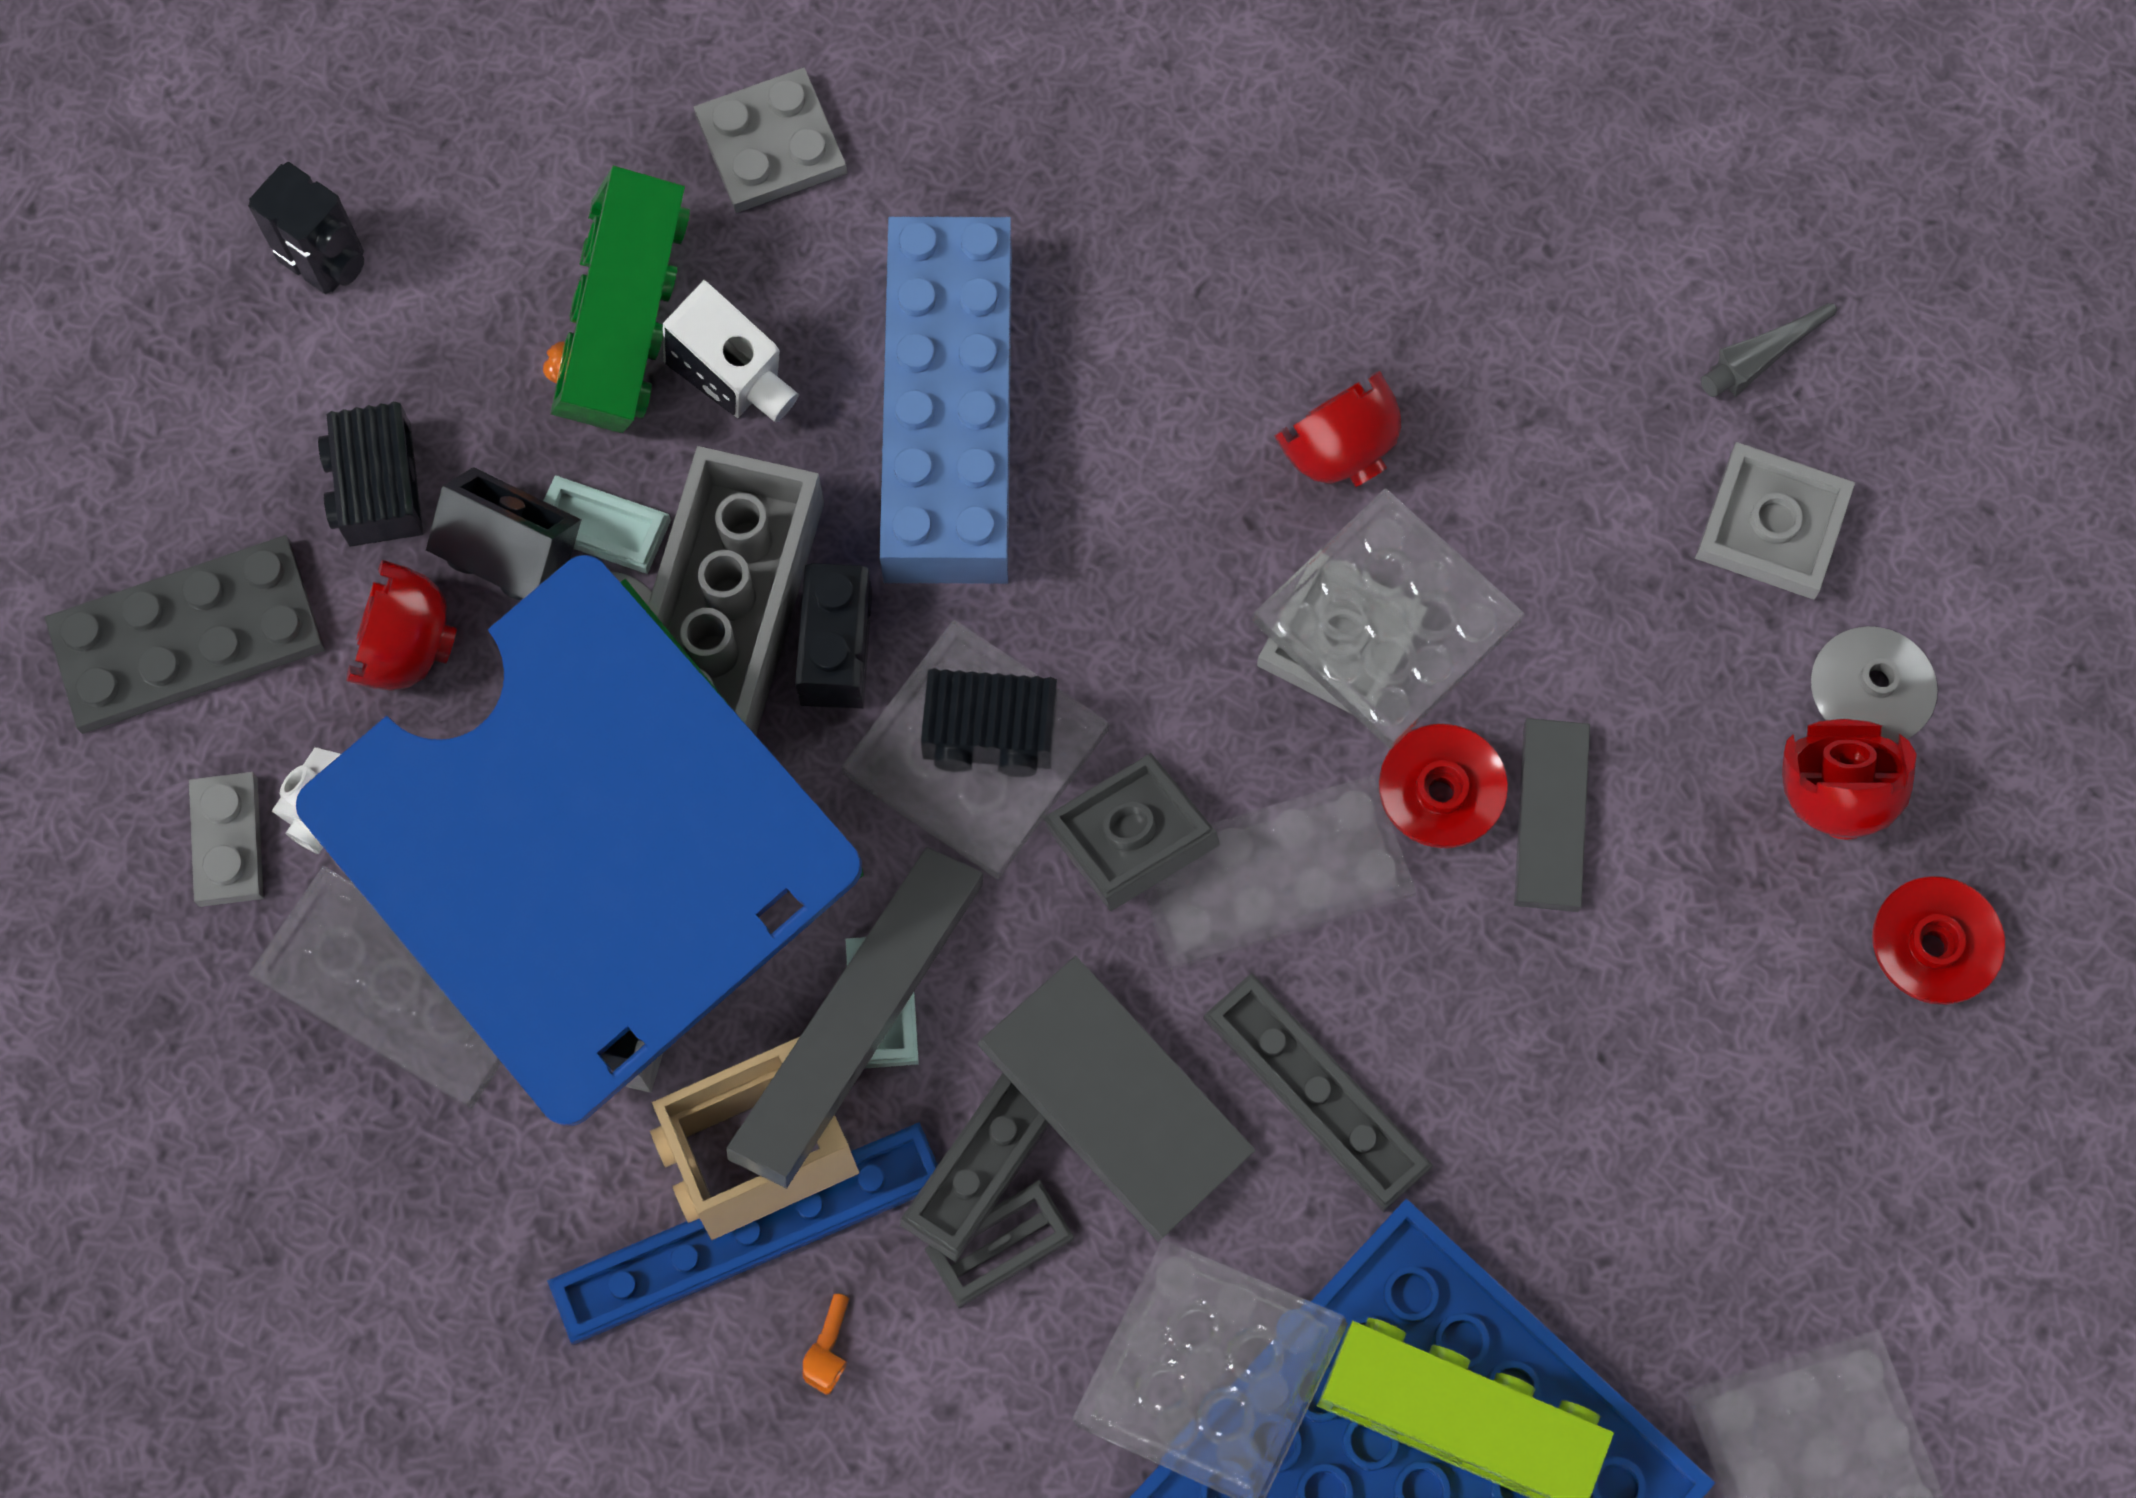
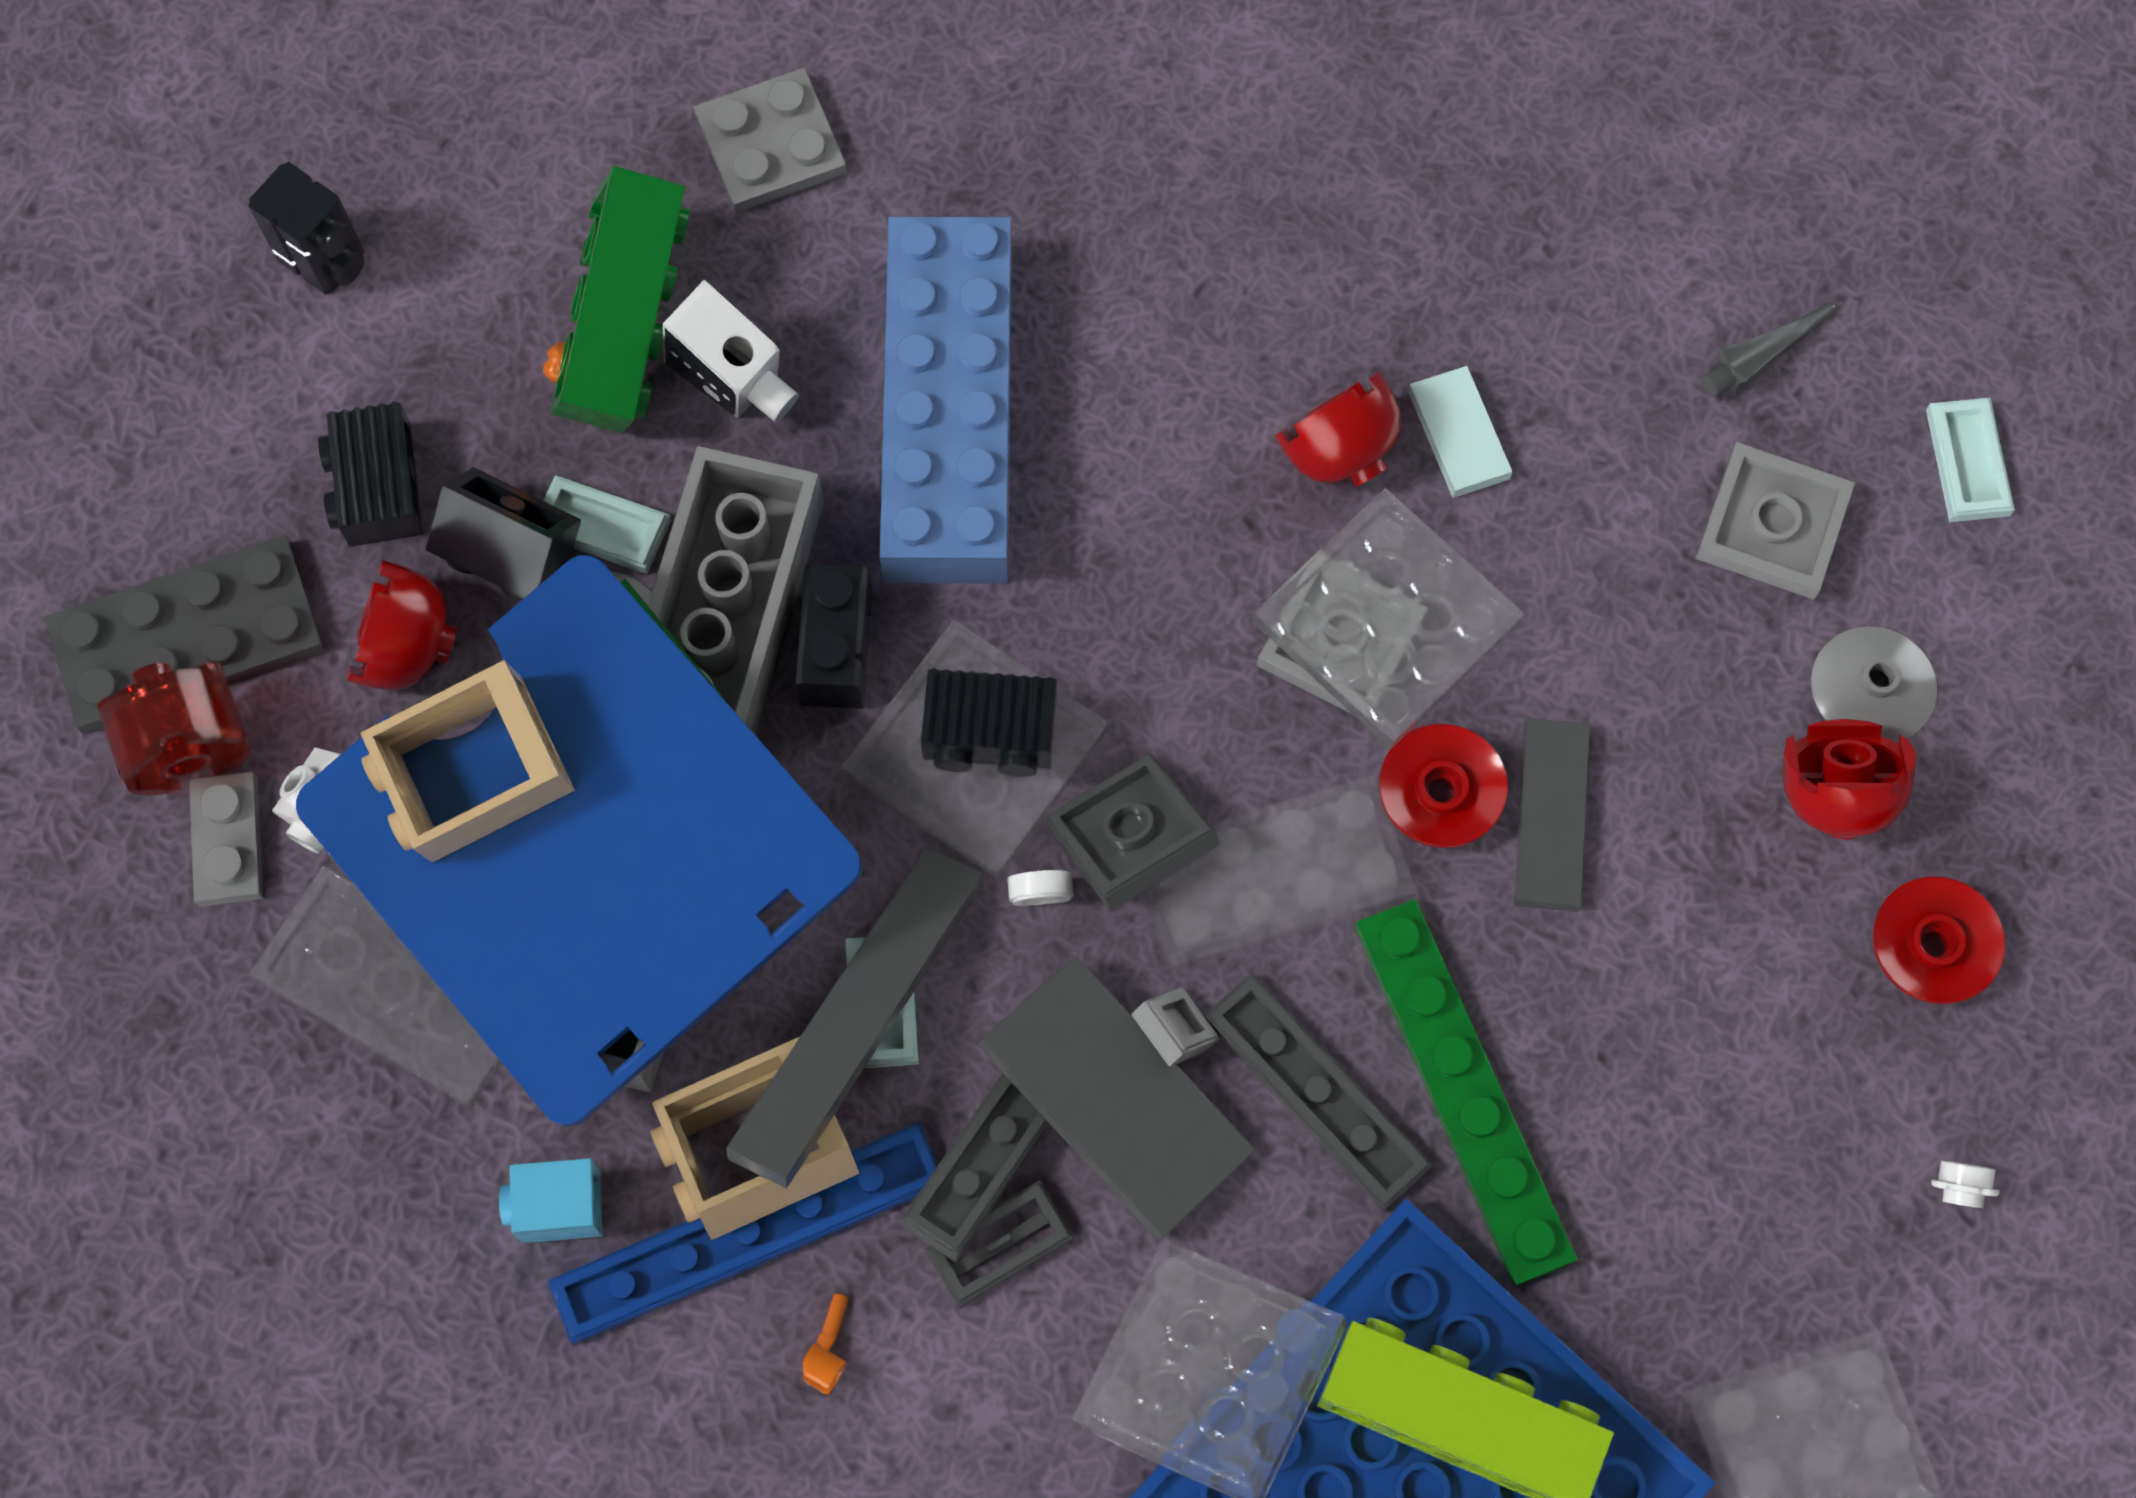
none -> clear red brick [97,662,250,796]
none -> tan window [360,660,575,863]
none -> medium azure brick [499,1158,603,1243]
none -> white tile [1007,870,1074,906]
none -> light grey tile [1131,987,1220,1067]
none -> green plate [1355,899,1578,1288]
none -> light aqua tile [1408,366,1512,498]
none -> light aqua tile [1926,398,2015,522]
none -> white plate [1931,1160,2000,1208]

